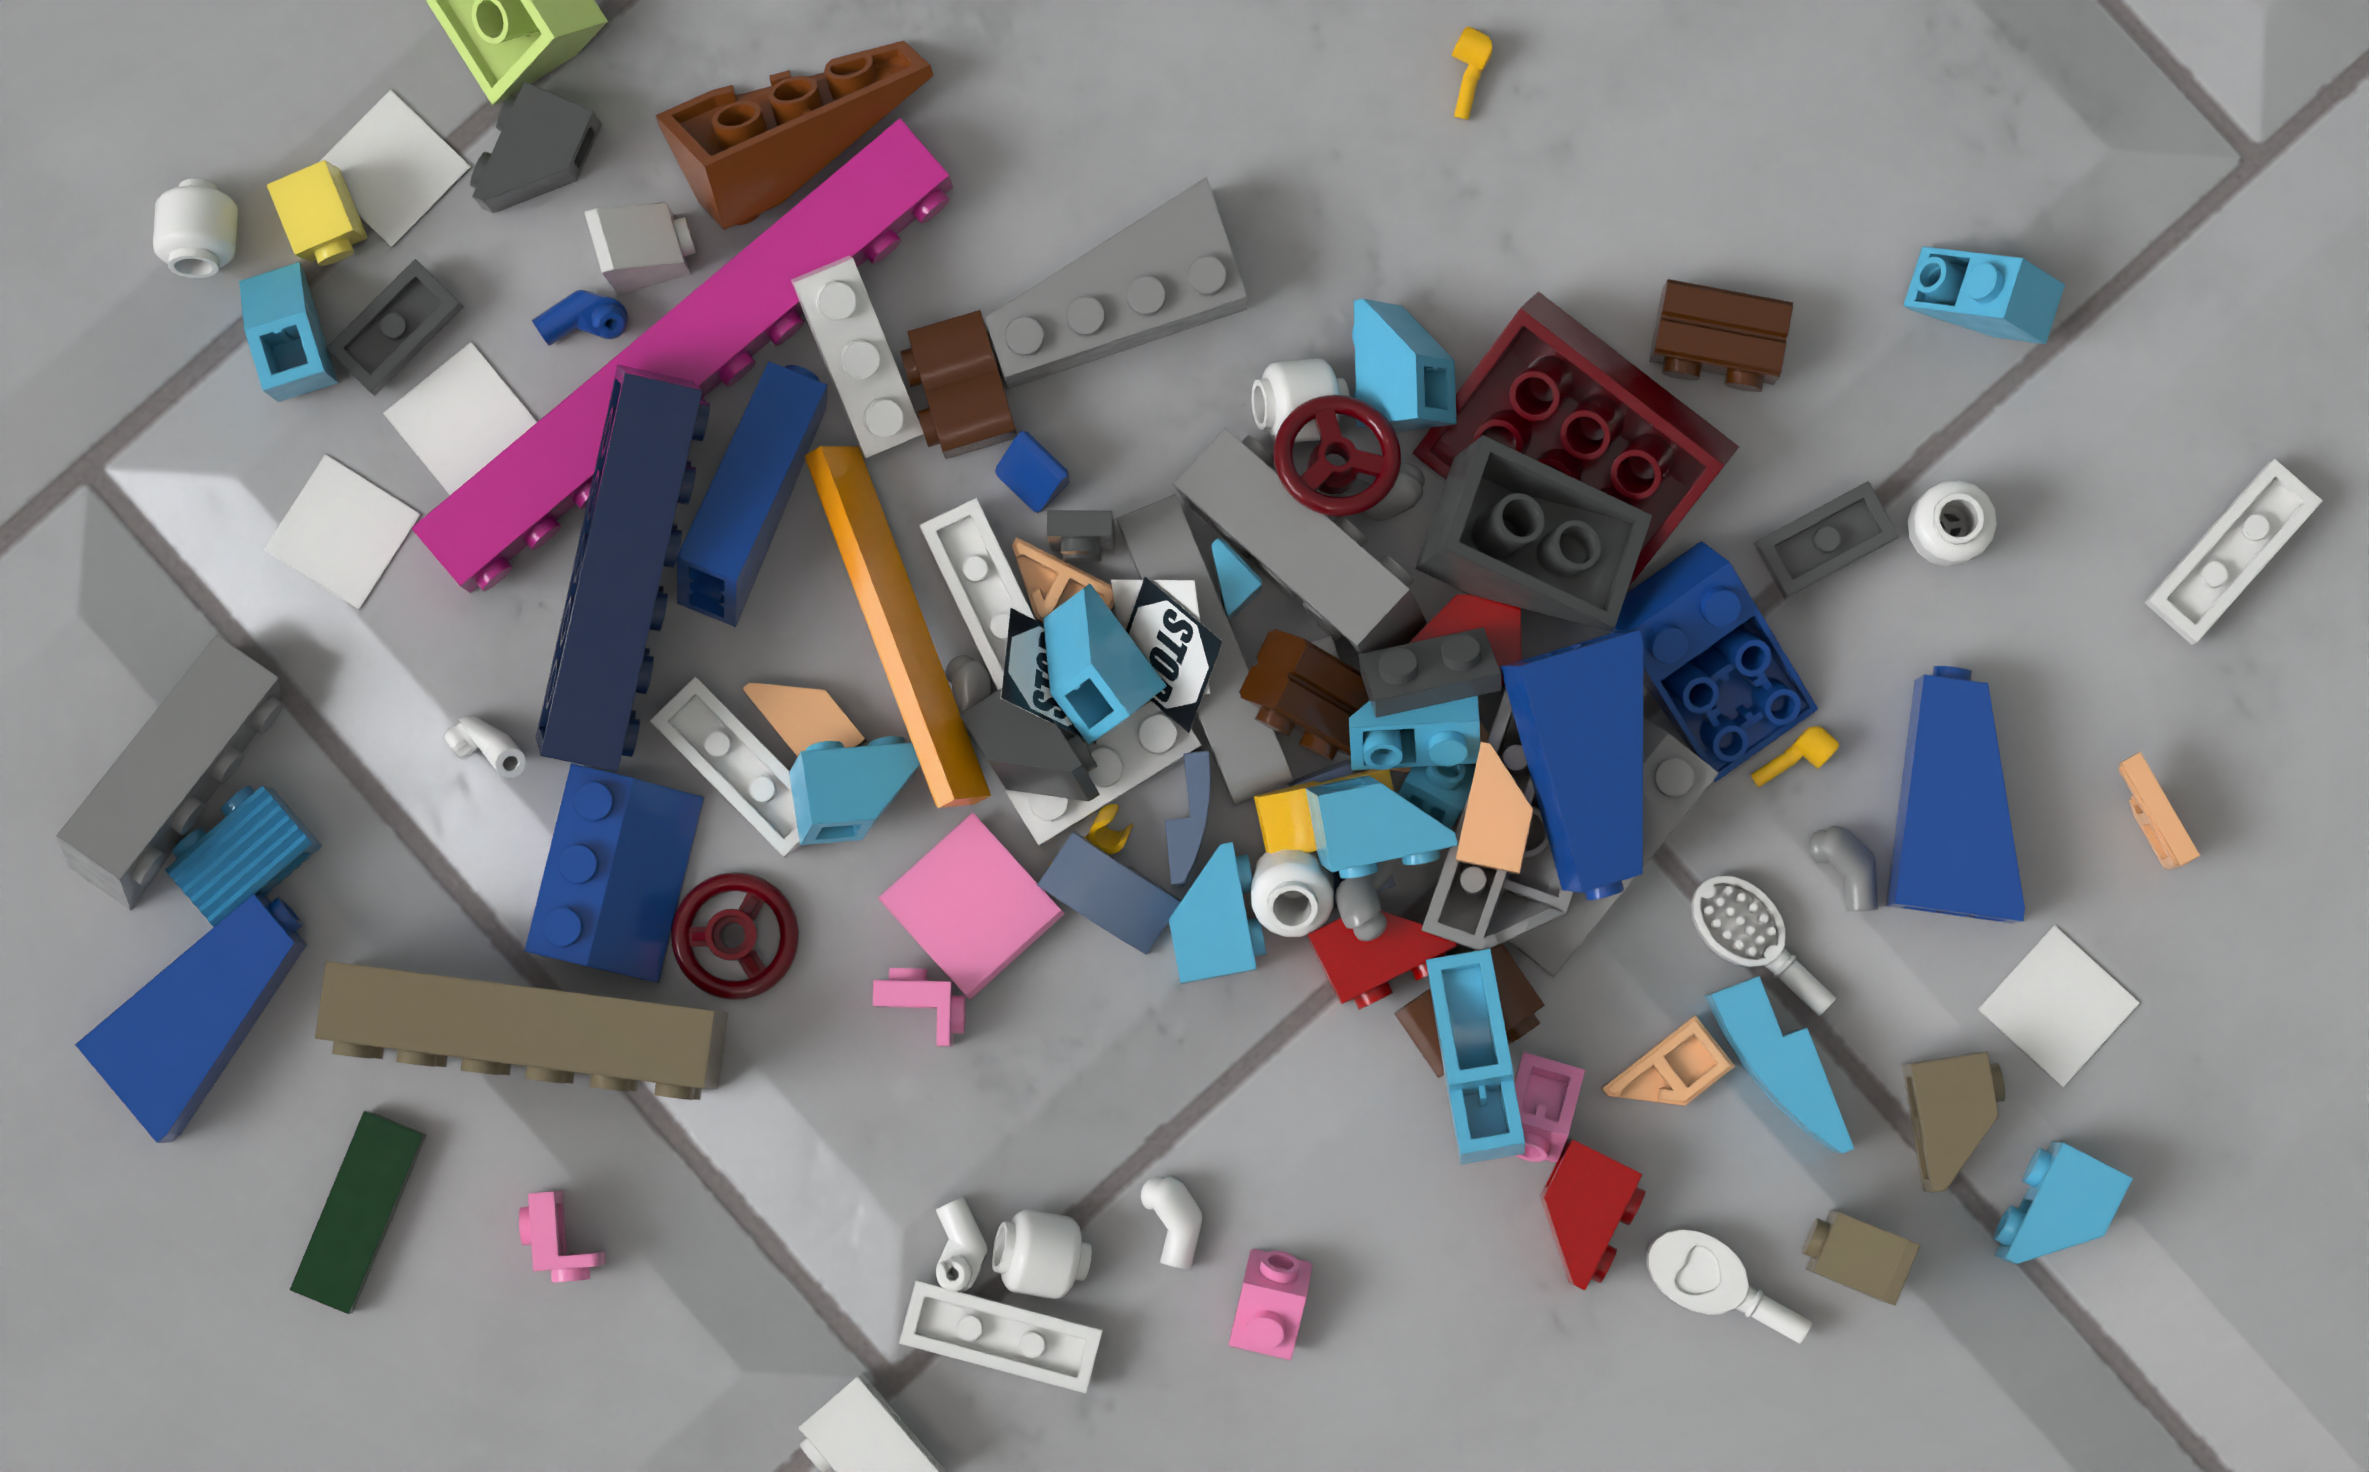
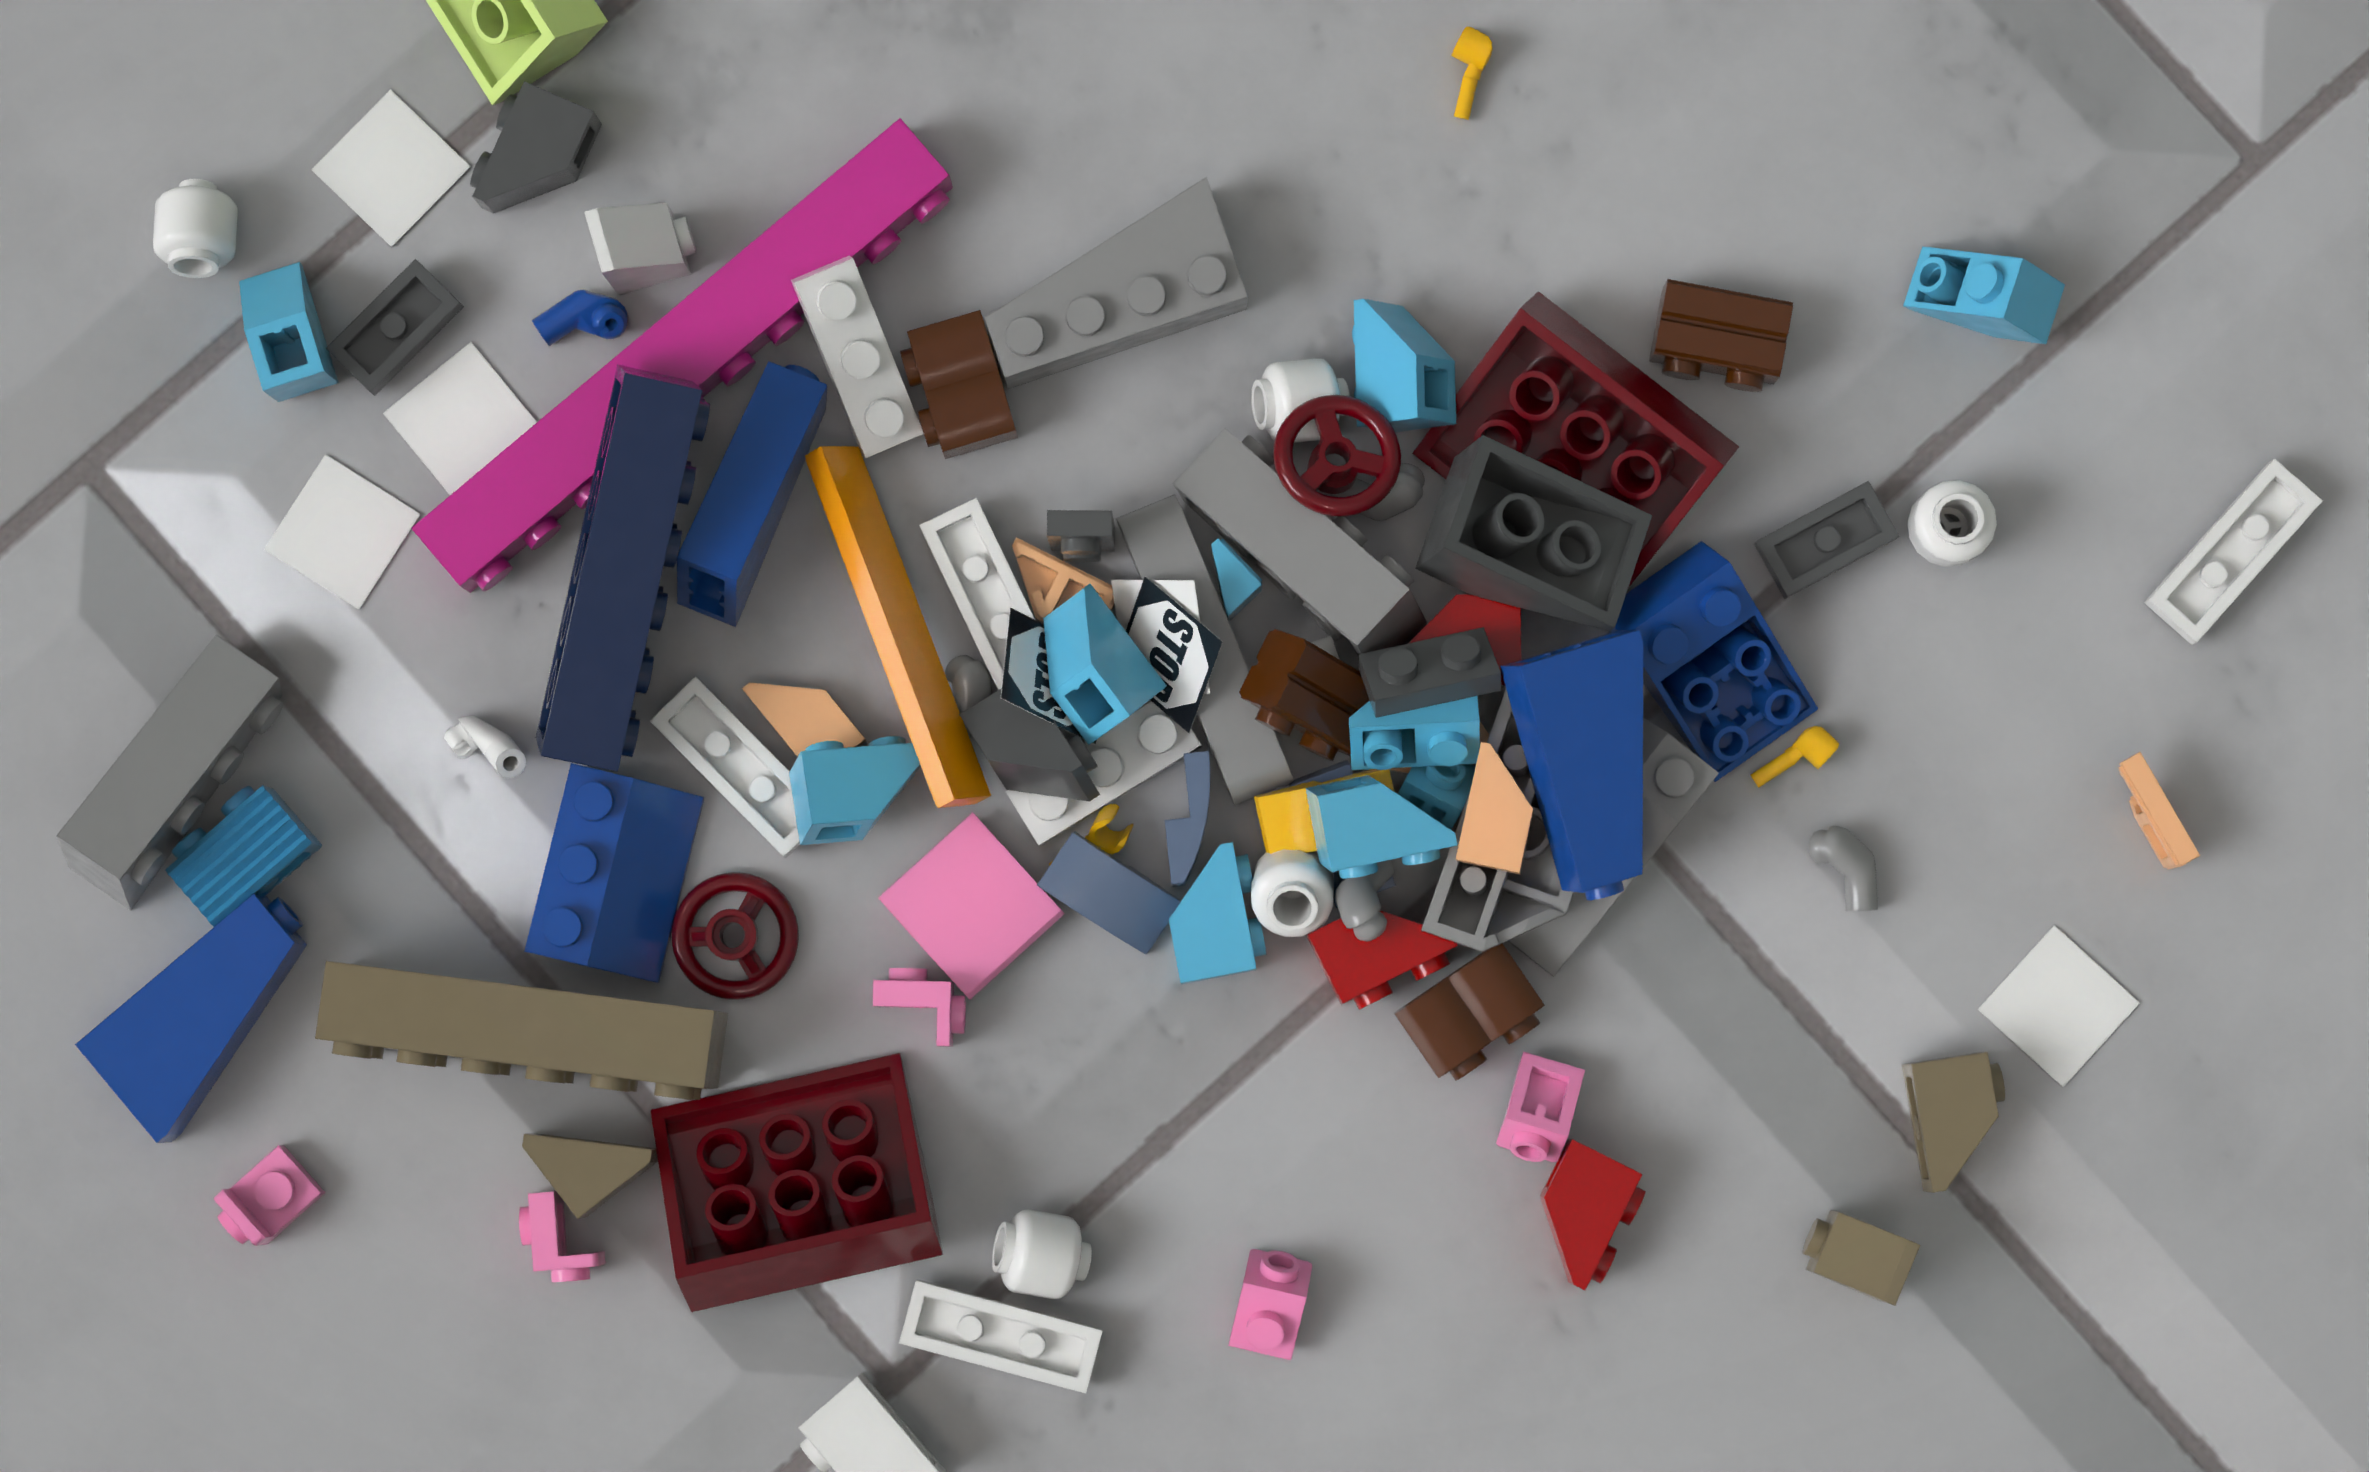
light yellow brick [266,160,368,266] -> none
dark green tile [290,1111,427,1314] -> none
dark orange wedge [656,40,934,230] -> none
white arm [936,1196,988,1292] -> none
blue slope [995,431,1070,513] -> none
white arm [1141,1176,1203,1270] -> none
medium azure slope [1426,949,1525,1165] -> none
light nougat tile [1601,1015,1735,1106] -> none
white piece [1646,1229,1812,1344] -> none
white piece [1691,876,1836,1016] -> none
medium azure slope [1705,976,1854,1154] -> none
blue slope [1886,666,2025,924] -> none
medium azure slope [1993,1142,2133,1264] -> none
none -> bright pink bracket [213,1145,326,1246]
none -> dark tan slope [522,1133,658,1219]
none -> dark red slope [650,1053,943,1312]

